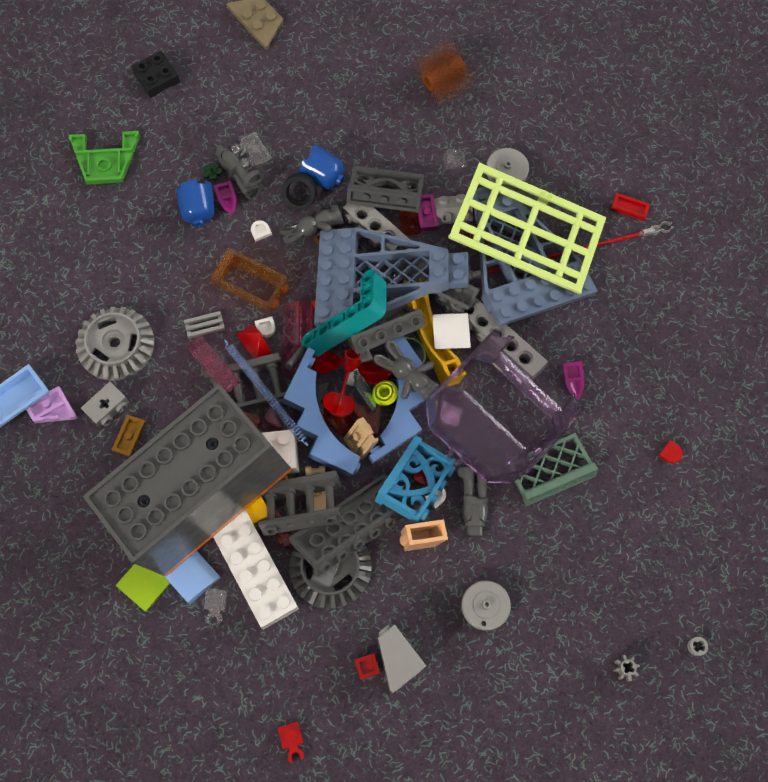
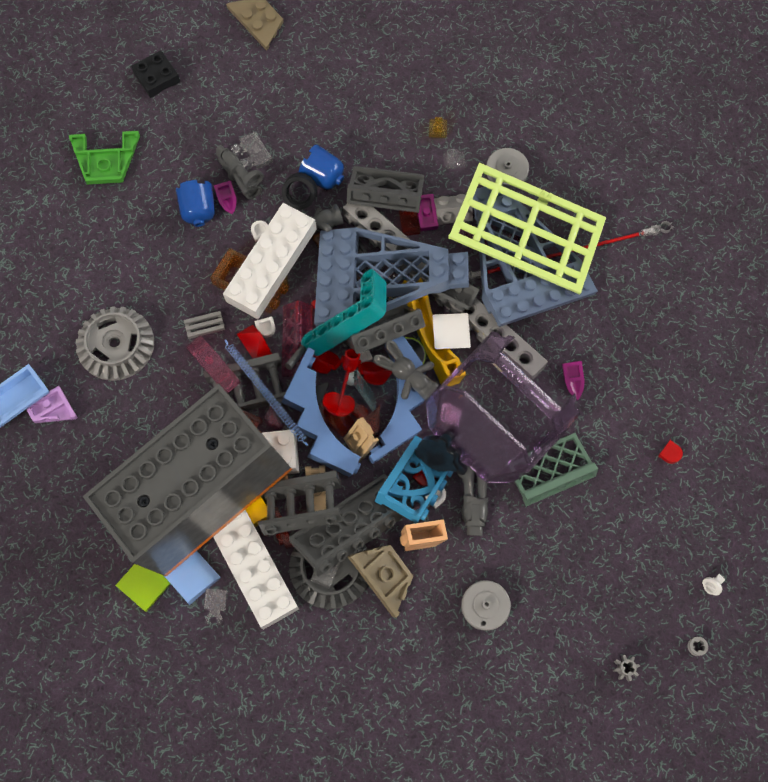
light grey brick [81,382,129,429] -> none
pearl gold plate [112,415,146,457] -> none
dark green plant [202,163,223,180] -> none
red plate [278,722,304,763] -> none
red plate [354,653,380,680] -> none
neon yellow cone [372,380,398,406] -> none
light grey slope [378,625,426,694] -> none
dark orange piece [414,40,475,105] -> none
red tile [610,193,651,221] -> none
none -> white brick [223,203,317,319]
none -> dark tan wing [348,545,413,618]
none -> black tile [414,431,468,475]
none -> clear yellow tile [429,117,447,138]
none -> white plate [702,574,725,595]

